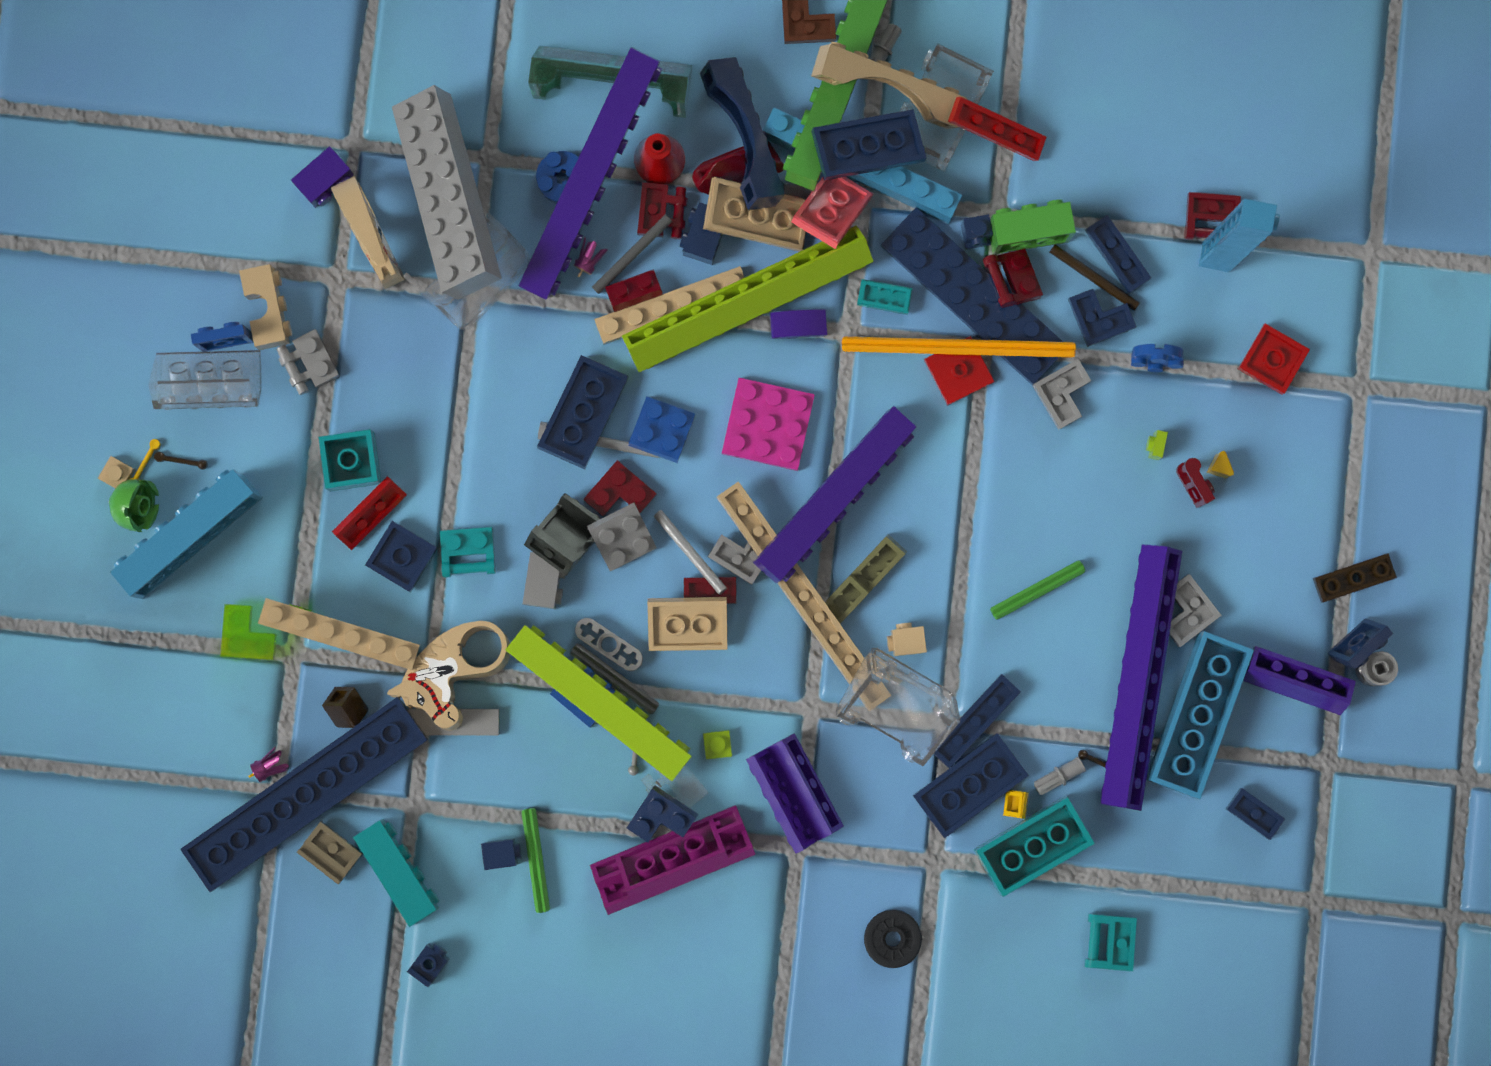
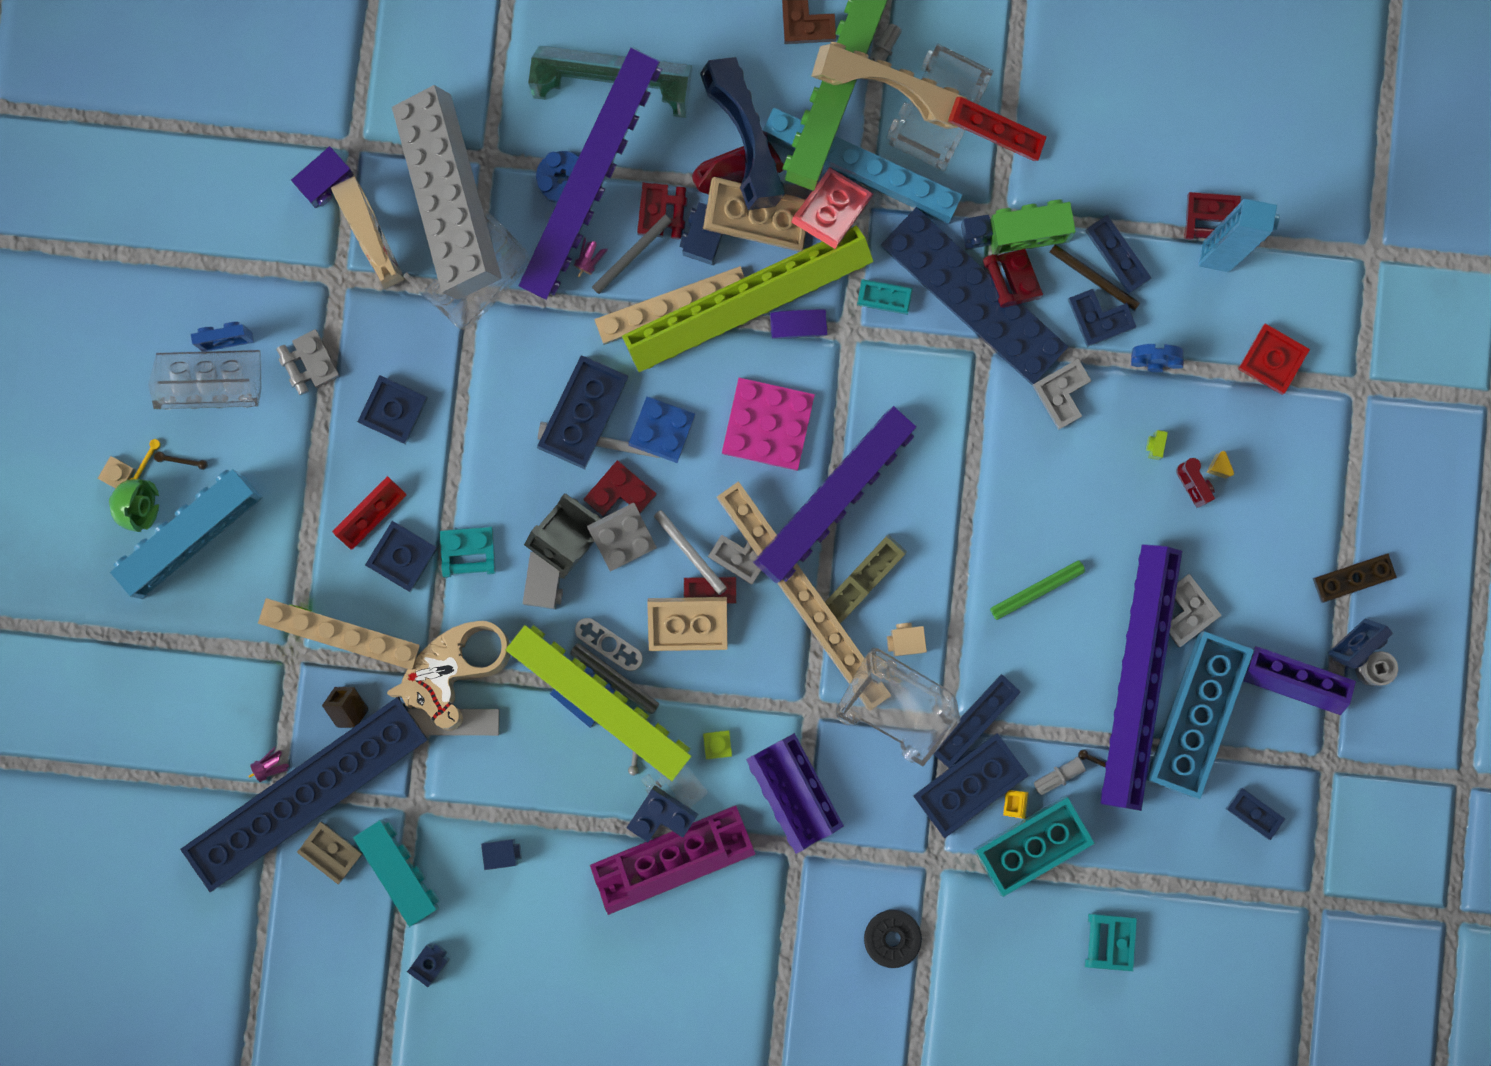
clear neon green plate [220,604,277,660] -> none
tan arch [239,264,292,350] -> none
teal brick [318,429,382,492] -> none
bright green axle [522,808,550,913] -> none
dark red plate [605,269,663,312] -> none
red cone [634,133,685,184] -> none
dark blue plate [811,109,927,181] -> none
light orange axle [842,336,1076,357] -> none
red plate [924,336,994,406] -> none
none -> dark blue plate [357,375,428,445]

